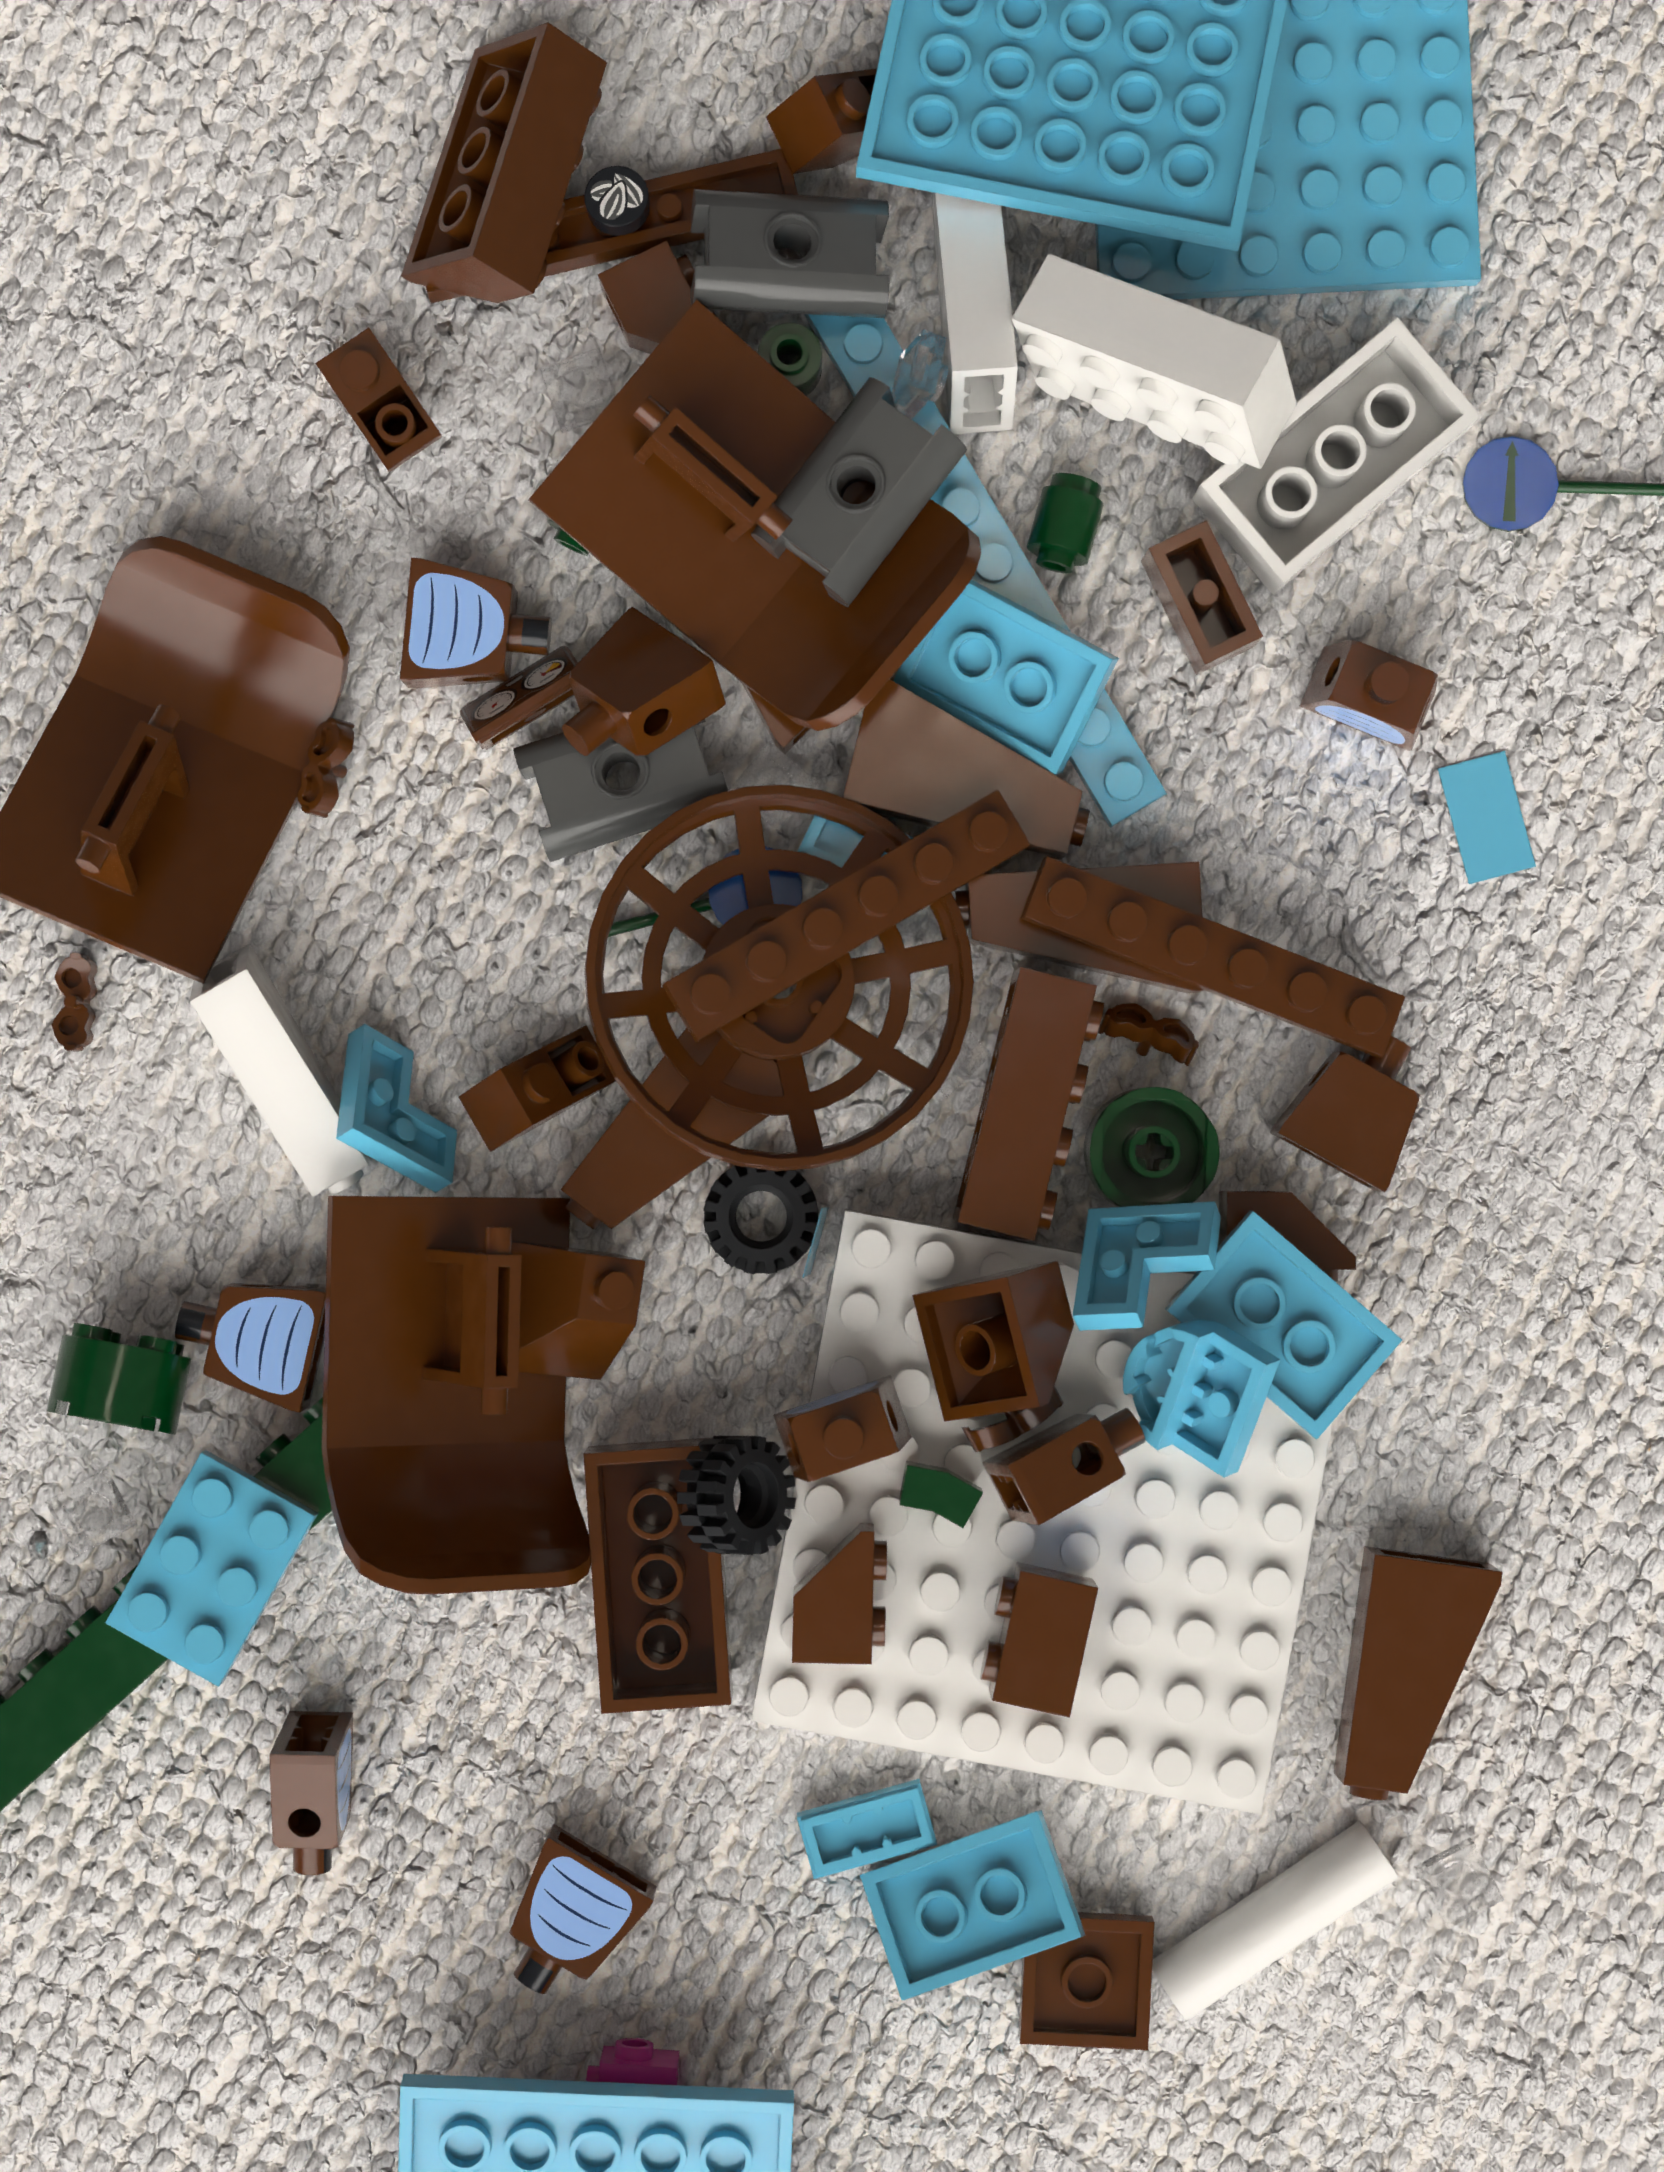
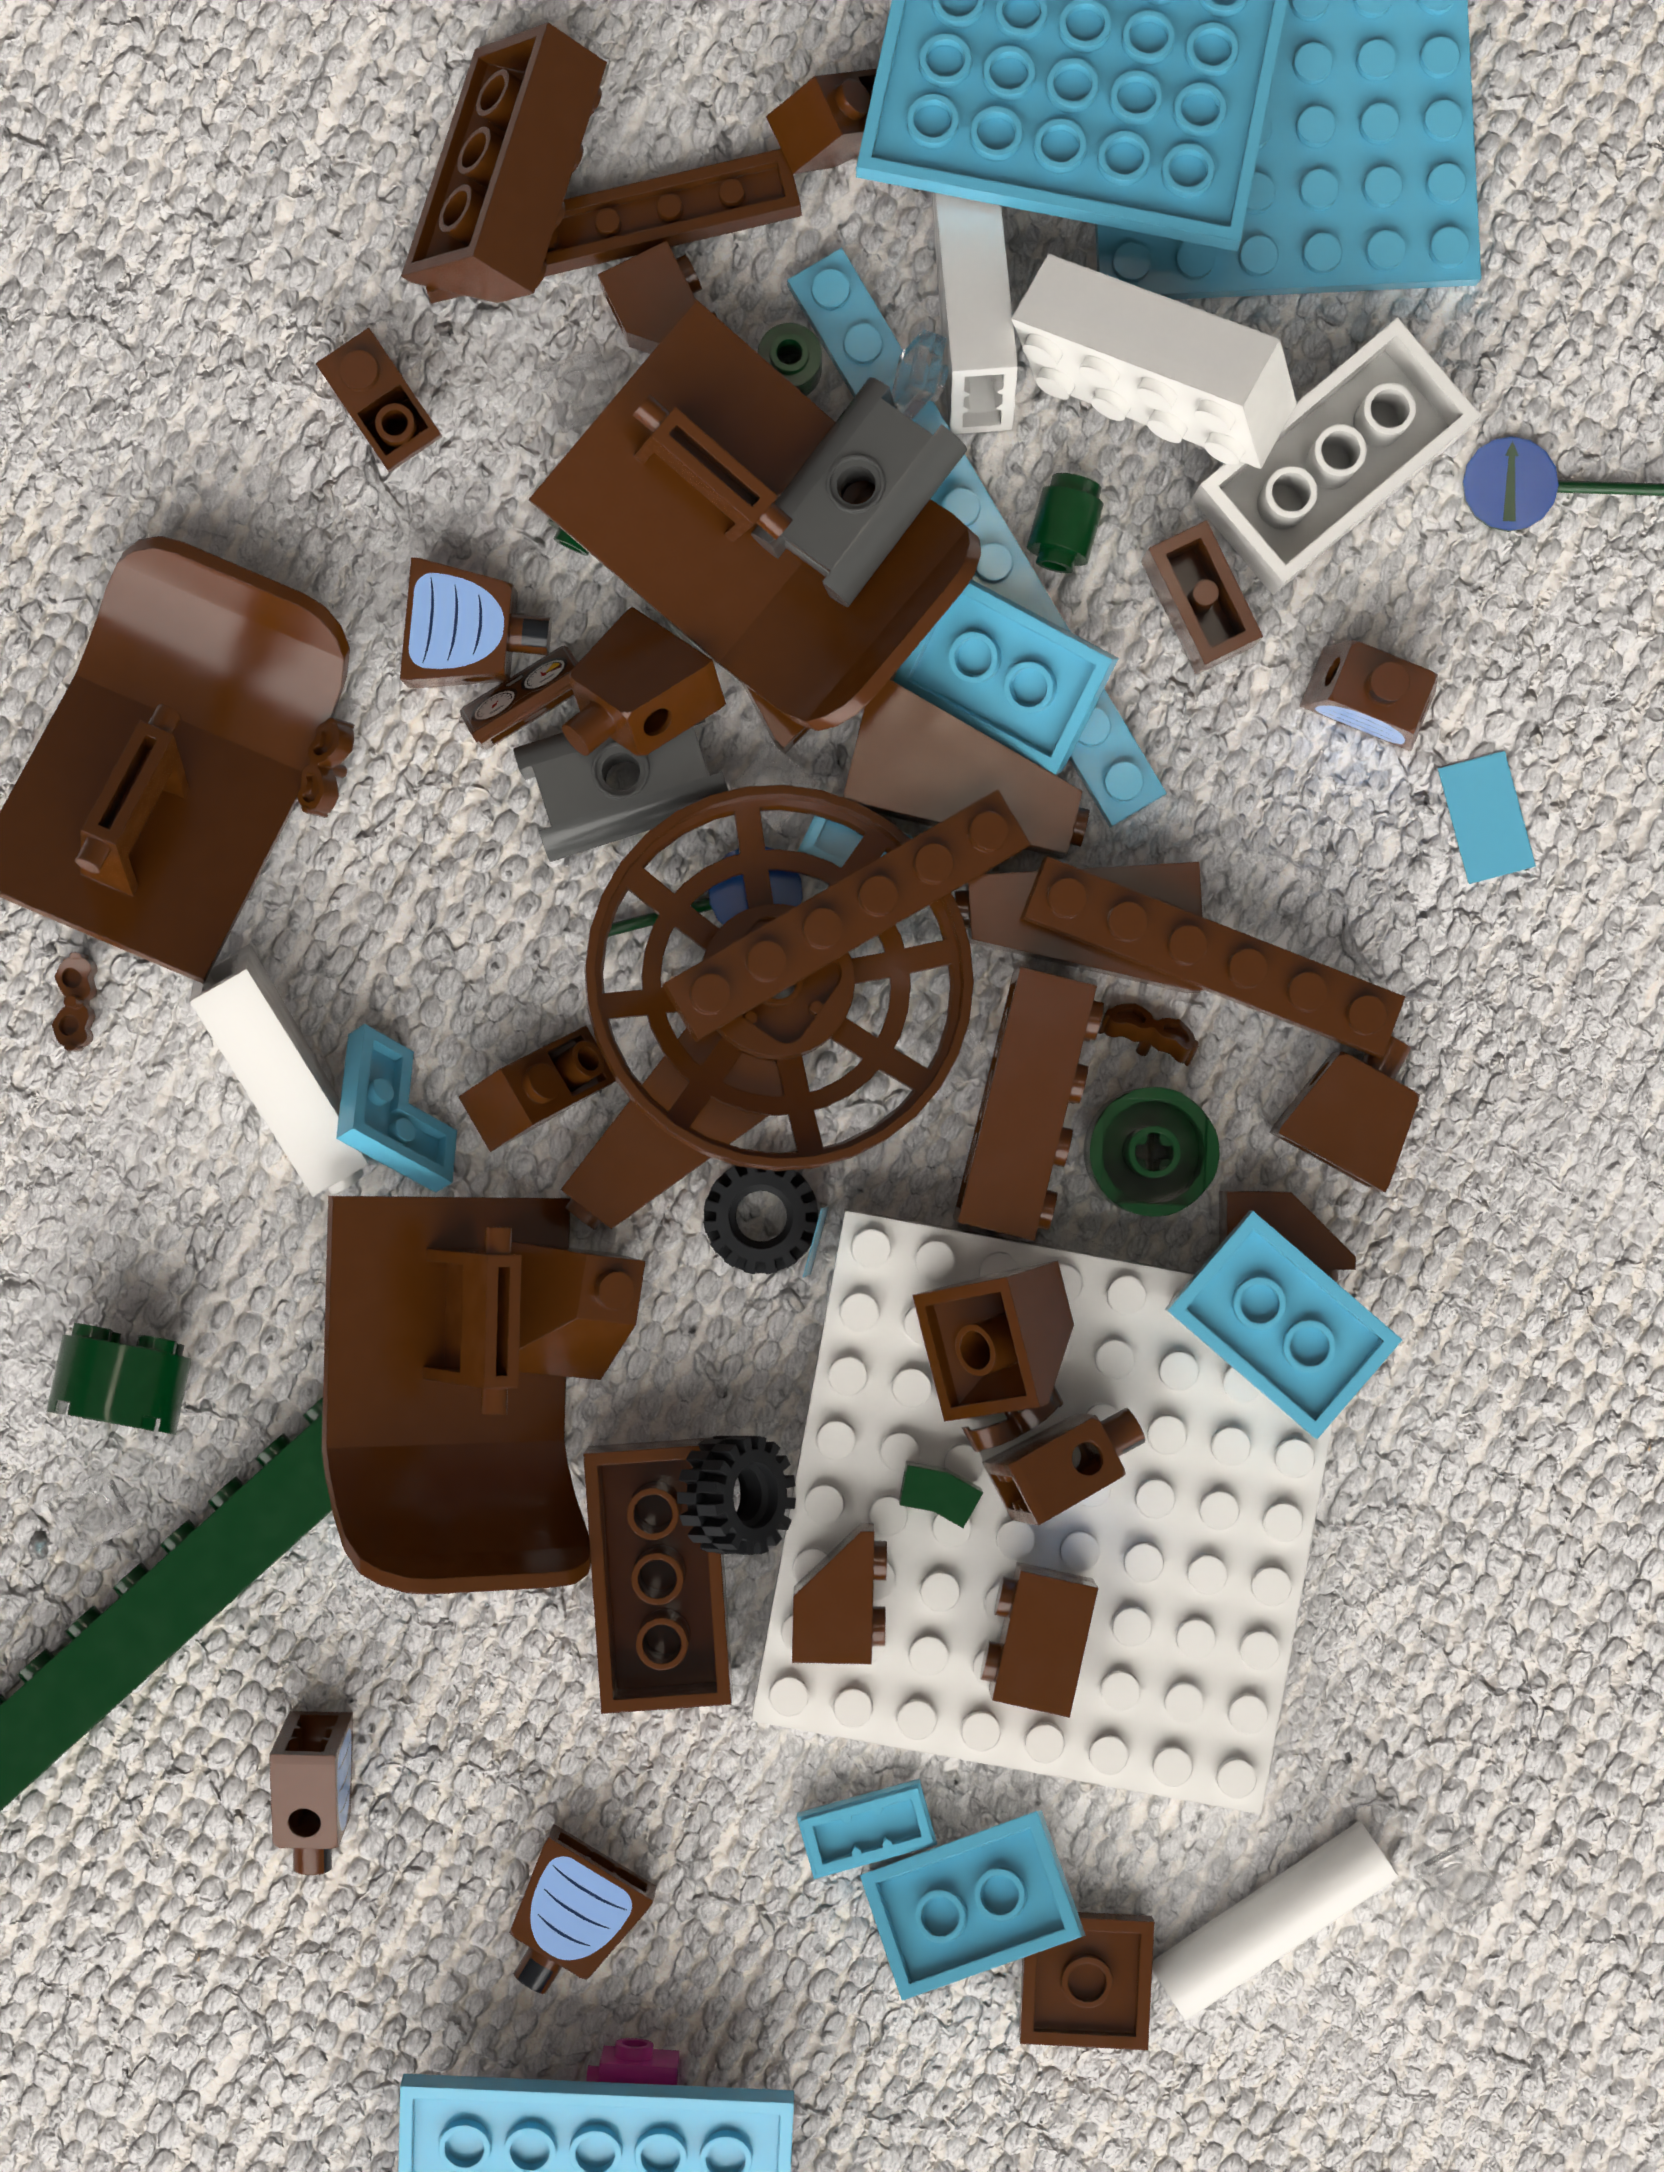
medium azure plate [105,1450,318,1687] -> none
torso [175,1283,326,1413] -> none
tile [584,166,650,236] -> none
dark grey piece [690,189,890,318] -> none
reddish brown torso [773,1375,912,1482] -> none
medium azure plate [1073,1201,1221,1331] -> none
medium azure slope [1123,1320,1281,1478] -> none
reddish brown slope [1334,1546,1503,1800] -> none

